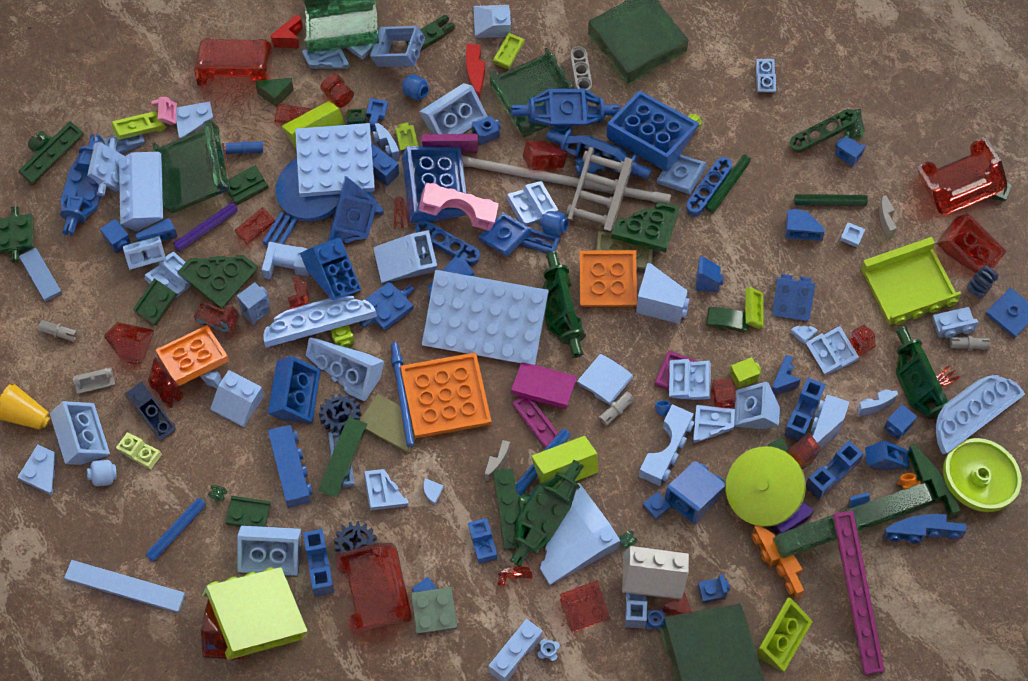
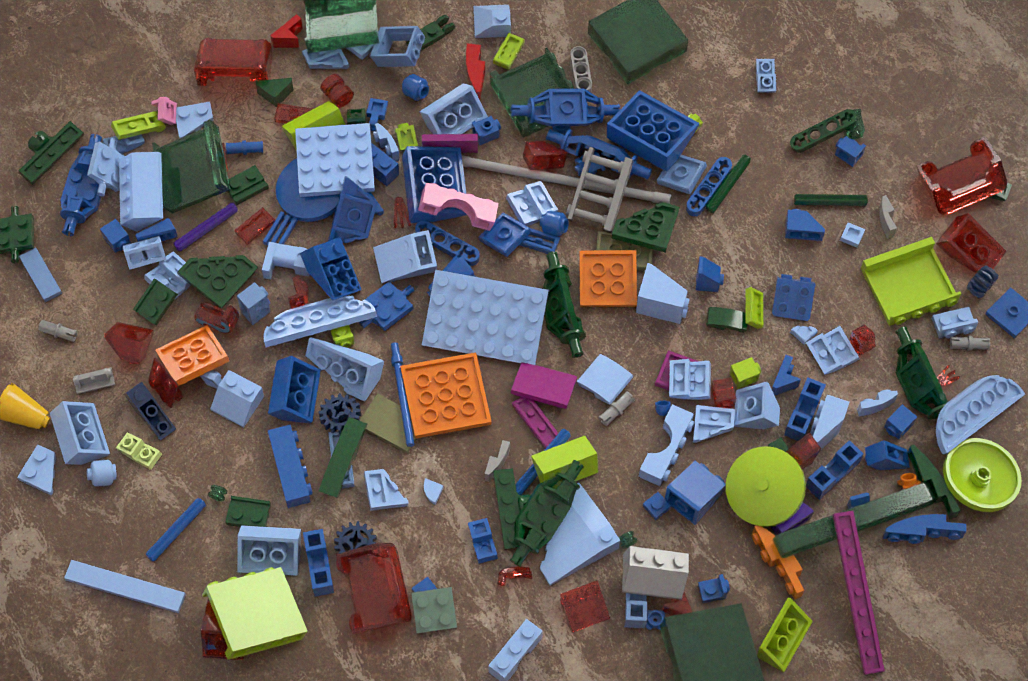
light blue plate [538,639,560,661] -> none

